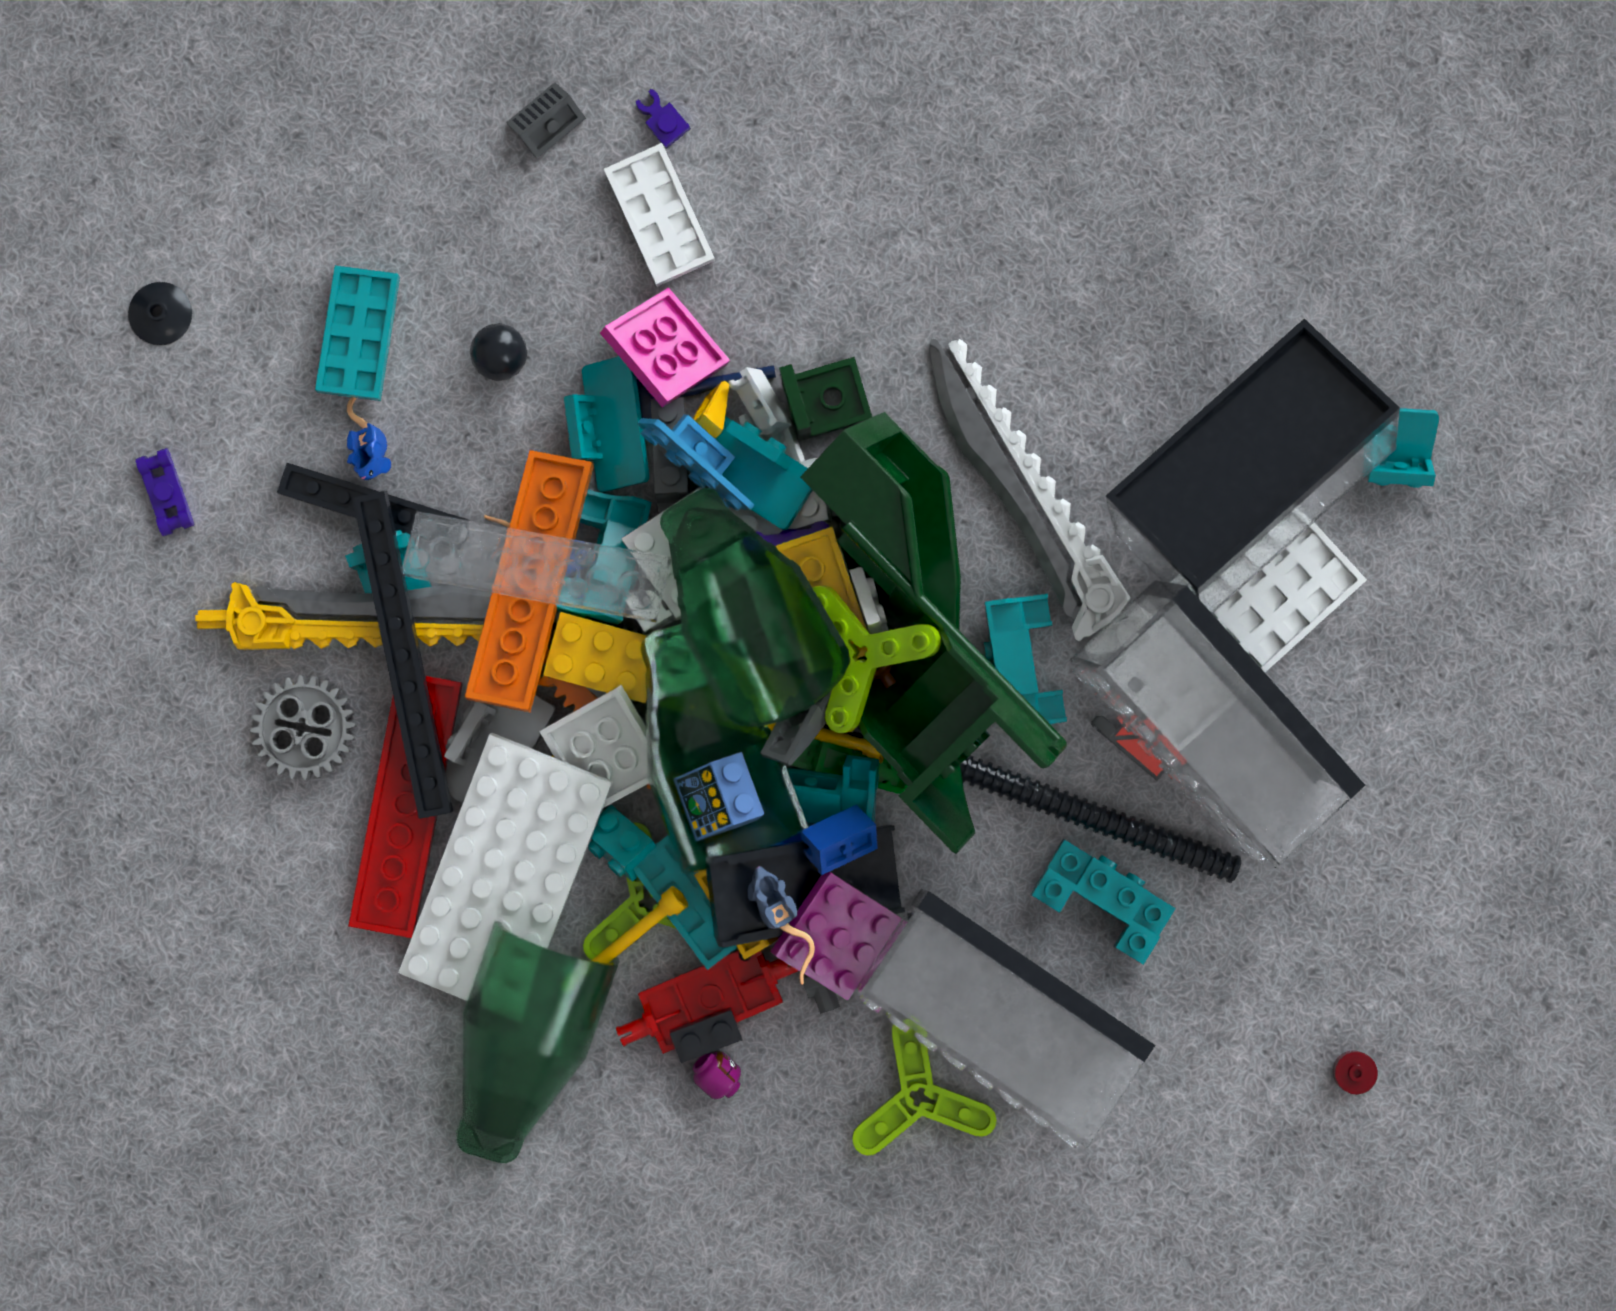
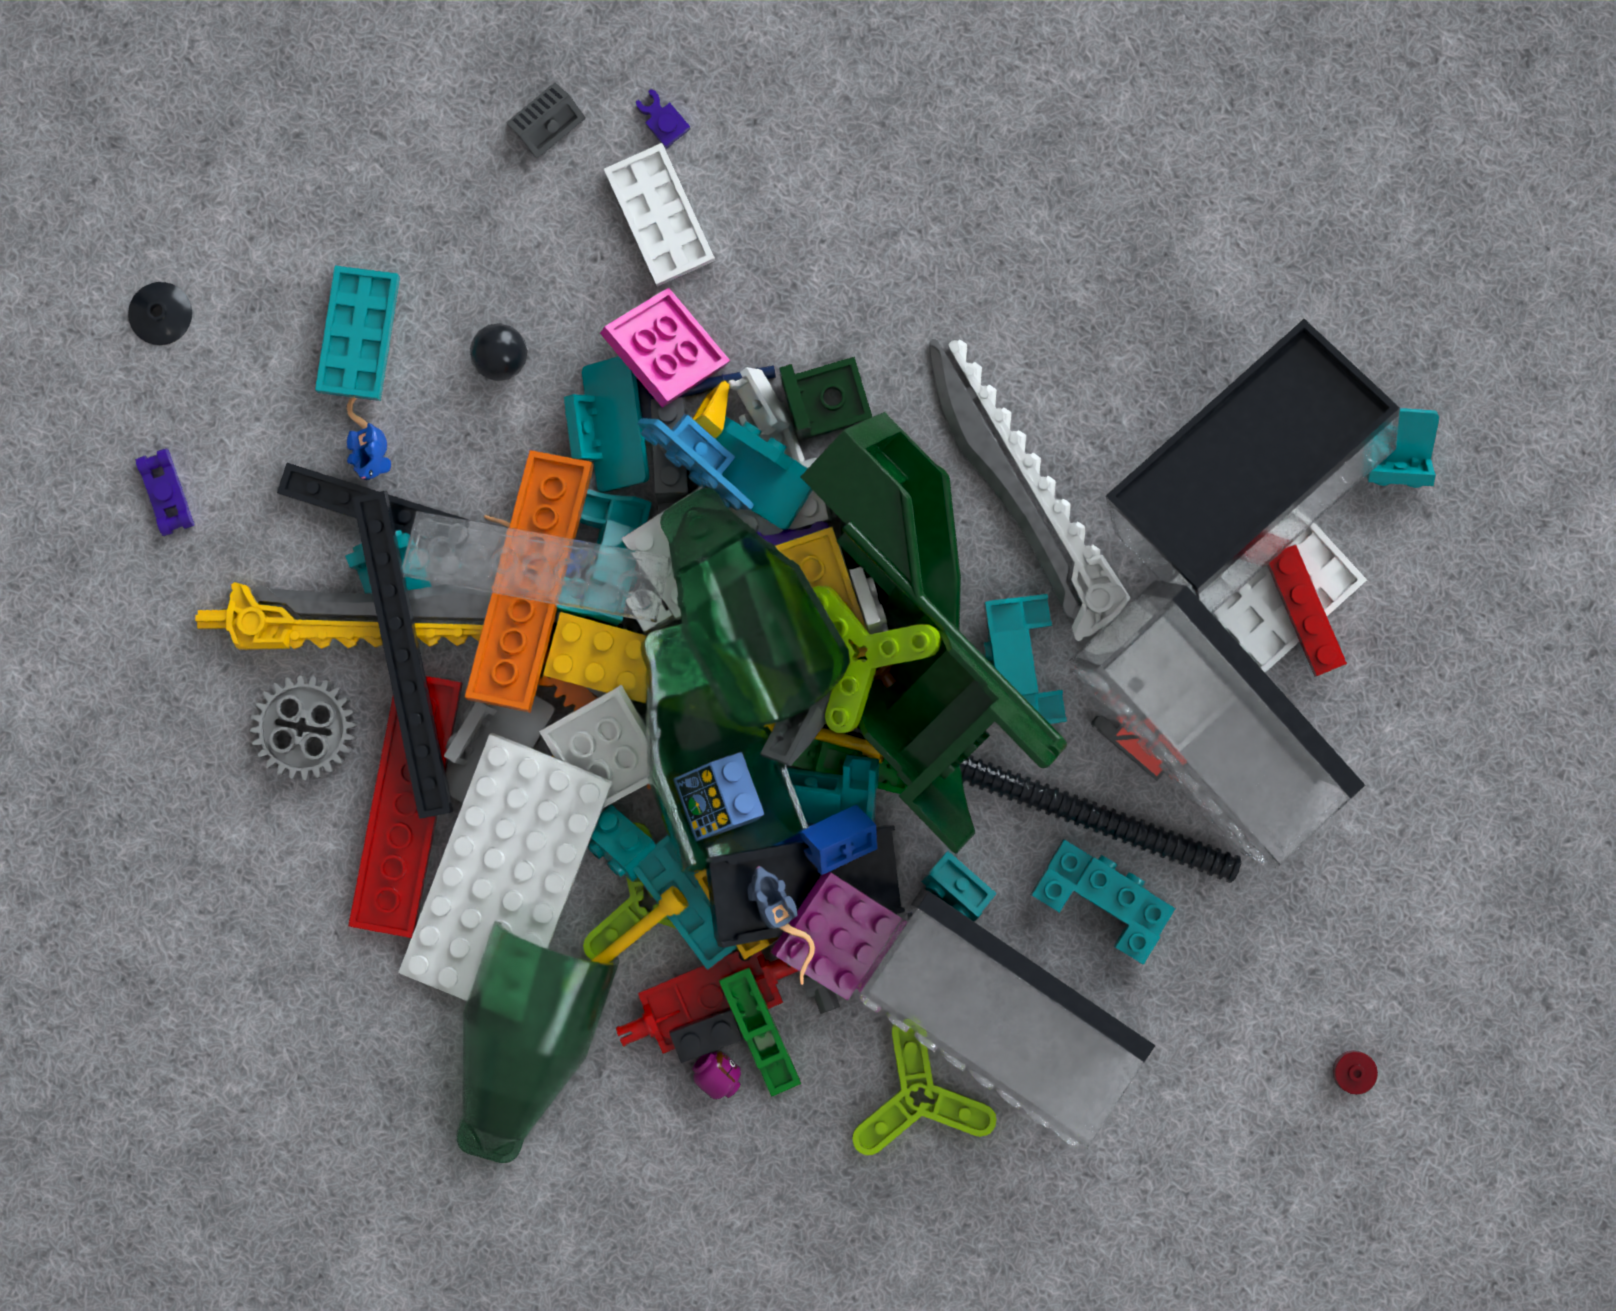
none -> green slope [719,967,801,1097]
none -> teal bracket [921,851,997,921]
none -> red plate [1264,544,1347,677]

